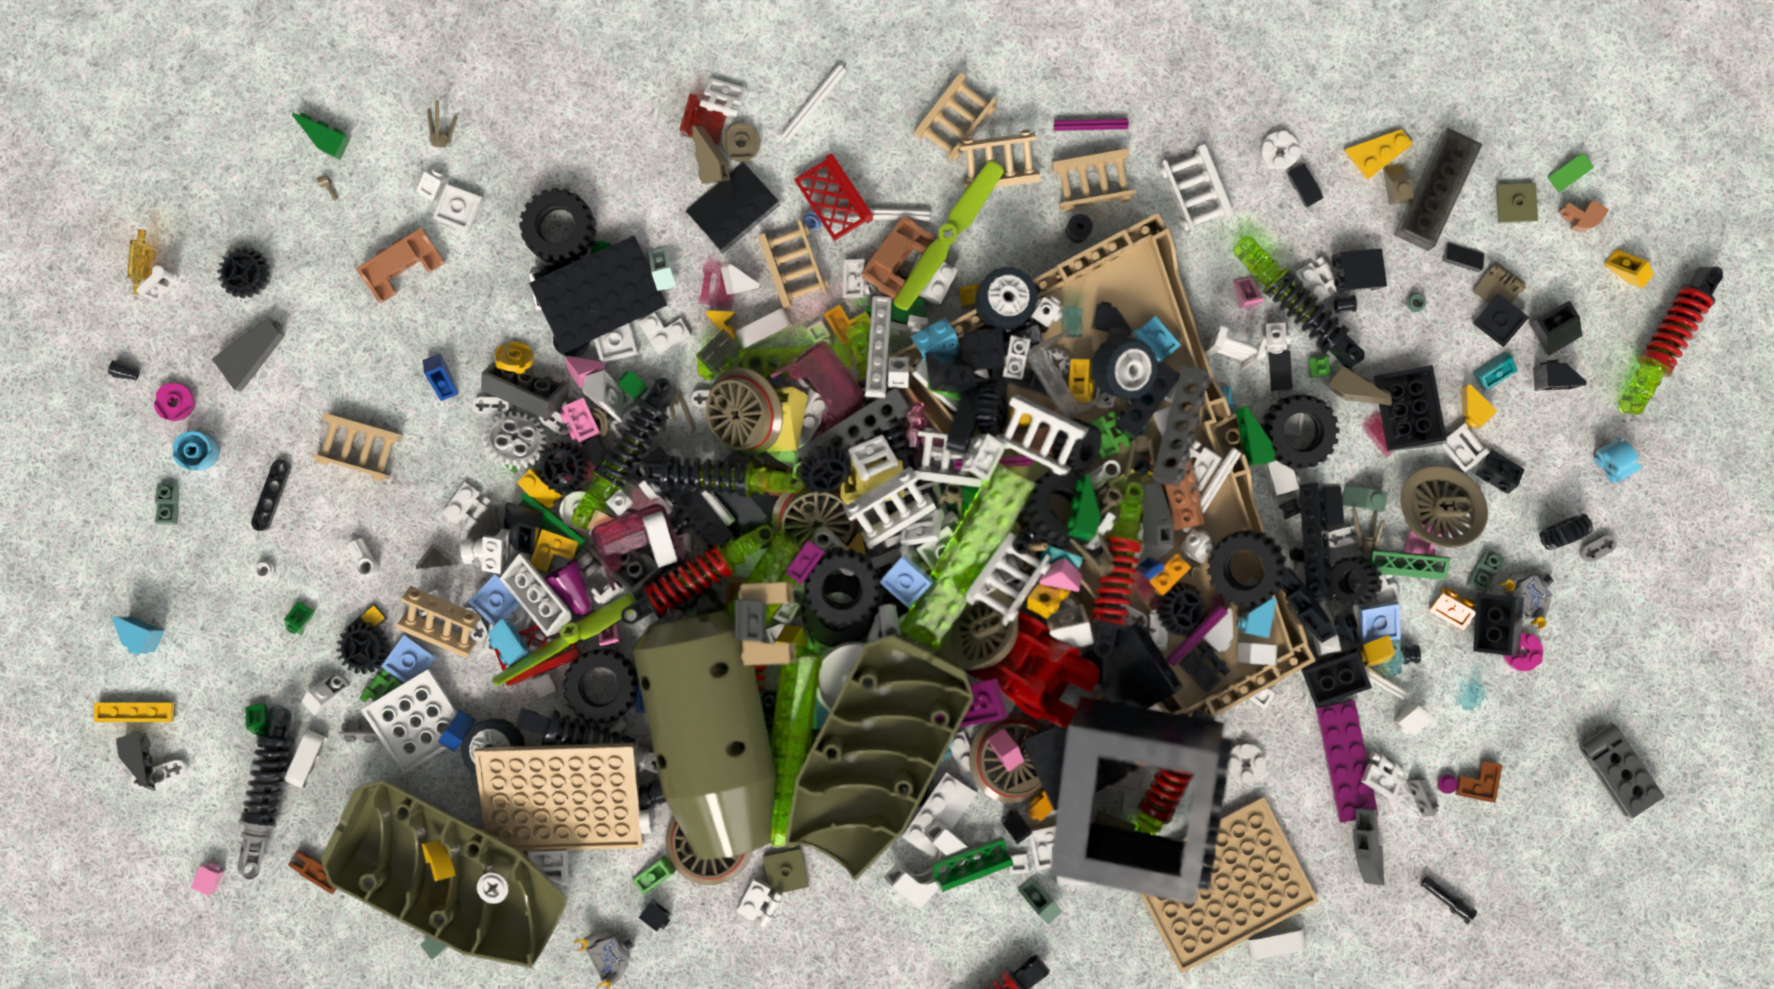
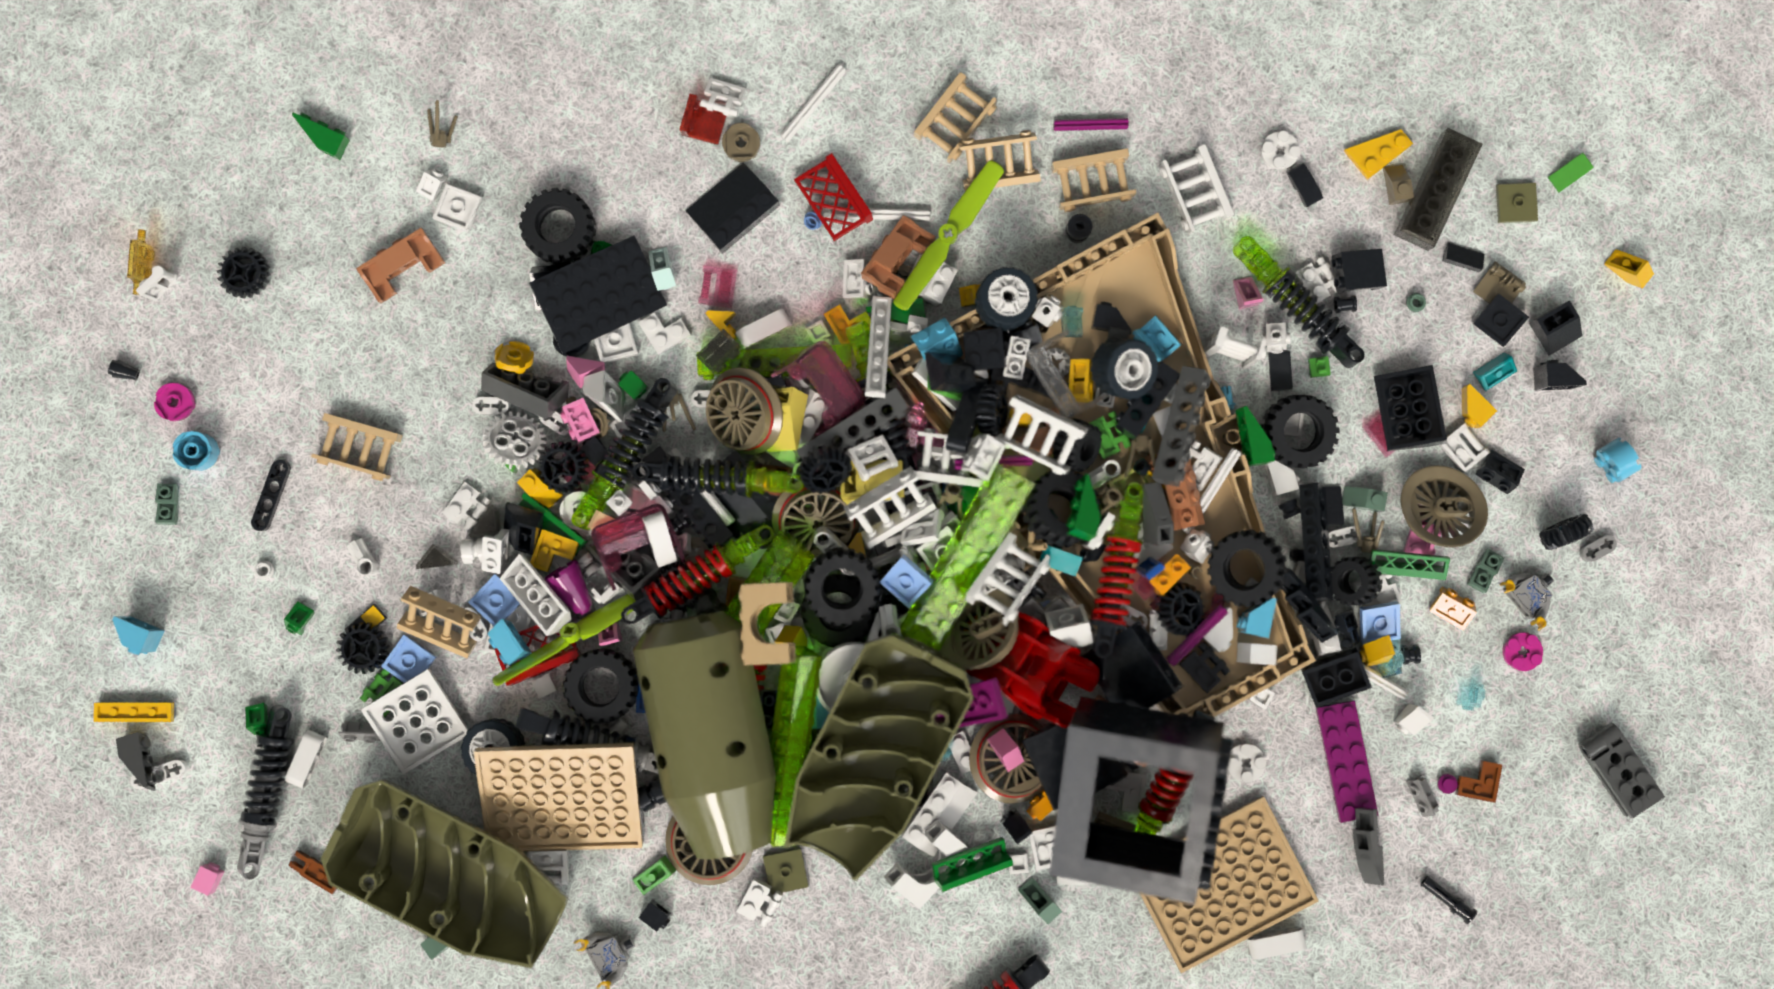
dark grey slope [212,318,285,392] -> none
white slope [301,671,349,715] -> none
dark tan hand [317,176,338,201] -> none
blue slope [422,353,458,401] -> none
yellow slope [422,839,456,881] -> none
blue slope [438,710,476,752] -> none
white gear [477,871,509,903] -> none
white beam [639,809,652,834] -> none
dark tan slope [692,126,730,184] -> none
white slope [721,264,760,294] -> none
dark grey plate [735,599,766,642] -> none
tan fence [758,220,829,310] -> none
magenta plate [785,540,824,584] -> none
white brick [888,357,909,388] -> none
black bush [1012,529,1036,555] -> none
yellow brick [1027,582,1070,619] -> none
bright pink slope [1040,557,1082,592] -> none
dark tan plant [1070,535,1115,576] -> none
dark tan slope [1329,366,1392,405] -> none
white plate [1361,752,1404,799] -> none
black brick [1473,593,1524,656] -> none
nougat brick [1558,200,1609,232] -> none
piece [1618,266,1723,415] -> none

